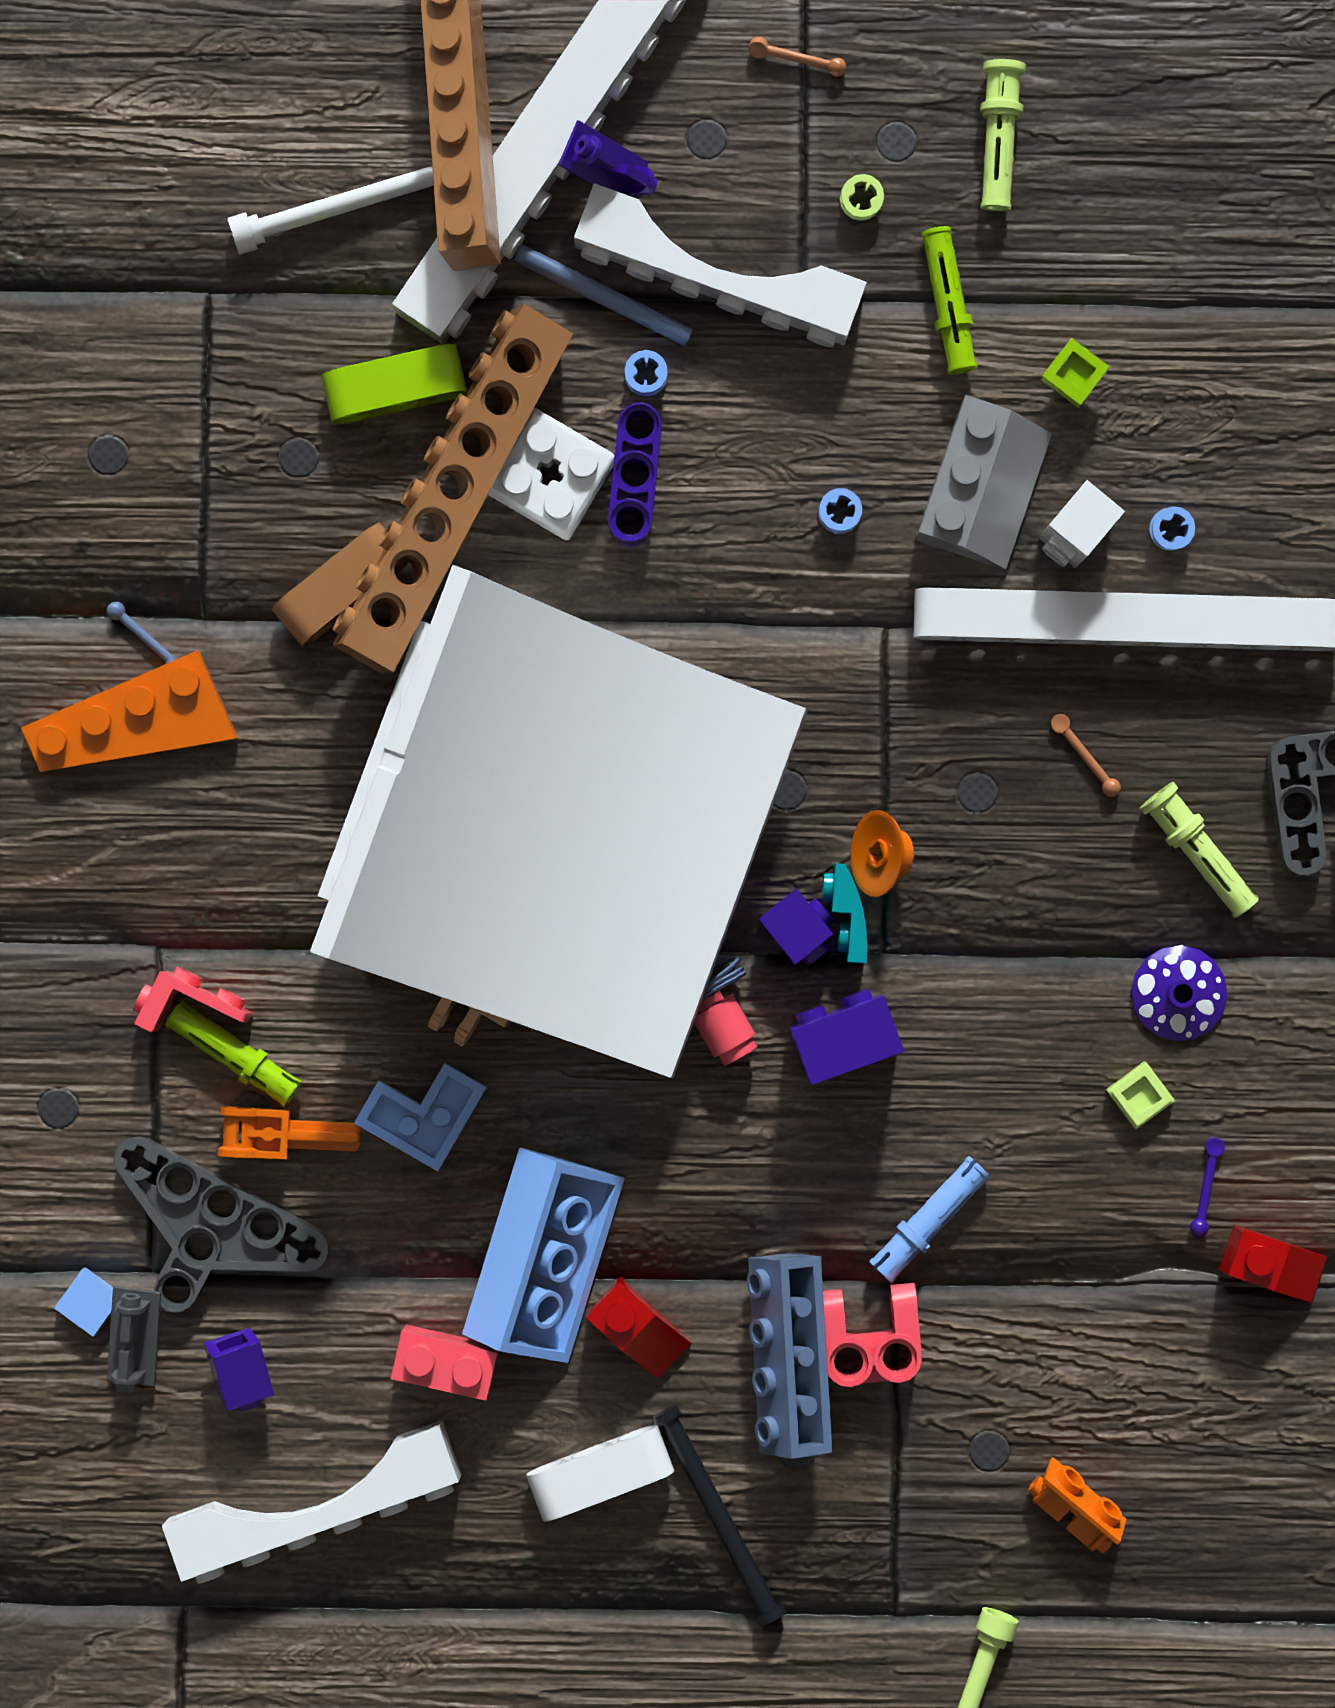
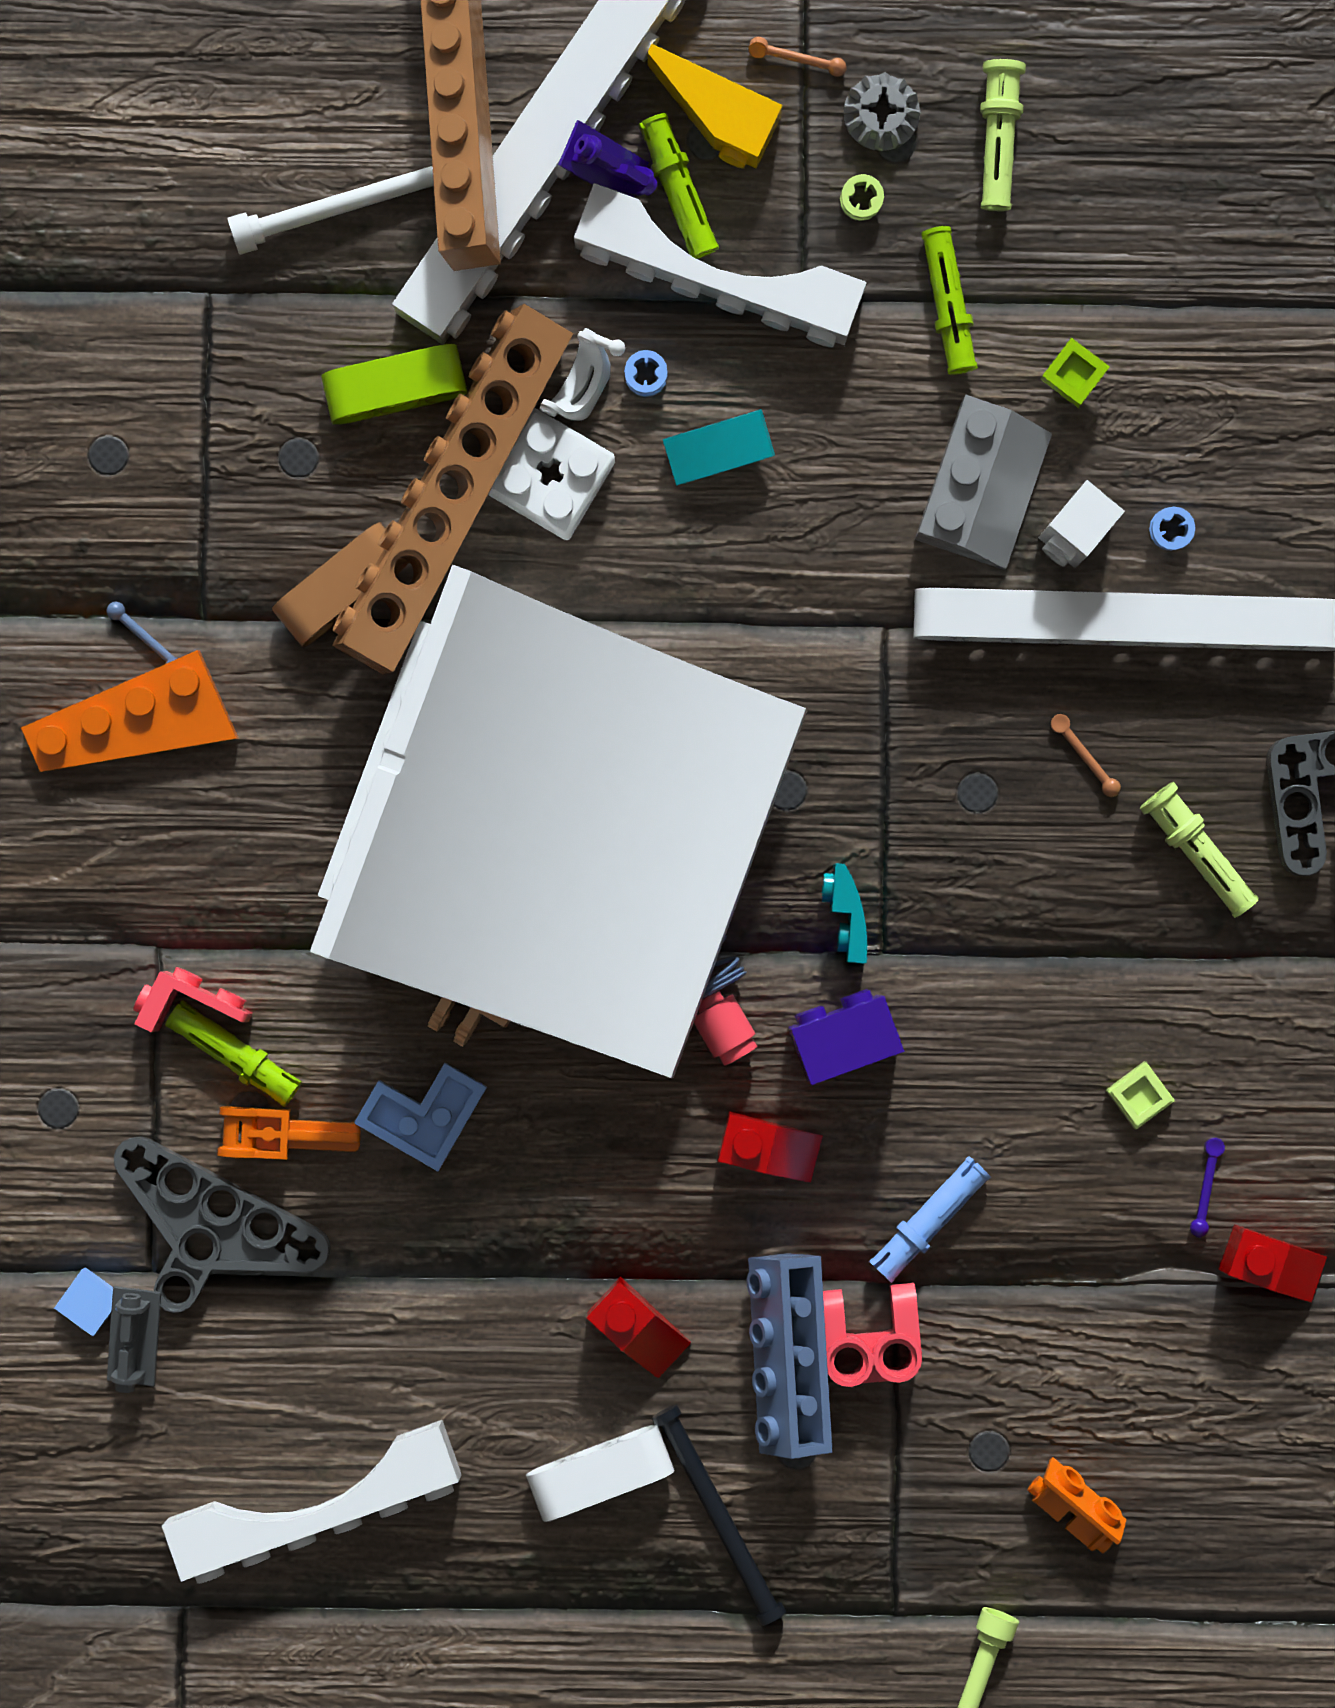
dark purple brick [203,1327,274,1411] -> none
coral brick [391,1324,499,1401] -> none
light blue slope [462,1147,625,1363] -> none
sand blue bar [514,244,694,347] -> none
dark purple beam [608,402,662,548] -> none
dark purple brick [757,888,834,966] -> none
light blue bush [818,488,862,534] -> none
orange piece [851,810,914,897] -> none
dark purple dish [1131,945,1228,1041] -> none
none -> white helmet [539,328,626,421]
none -> lime pin [638,113,719,259]
none -> yellow slope [647,44,783,169]
none -> teal slope [663,409,775,486]
none -> red slope [717,1111,823,1183]
none -> light grey gear [844,72,921,151]

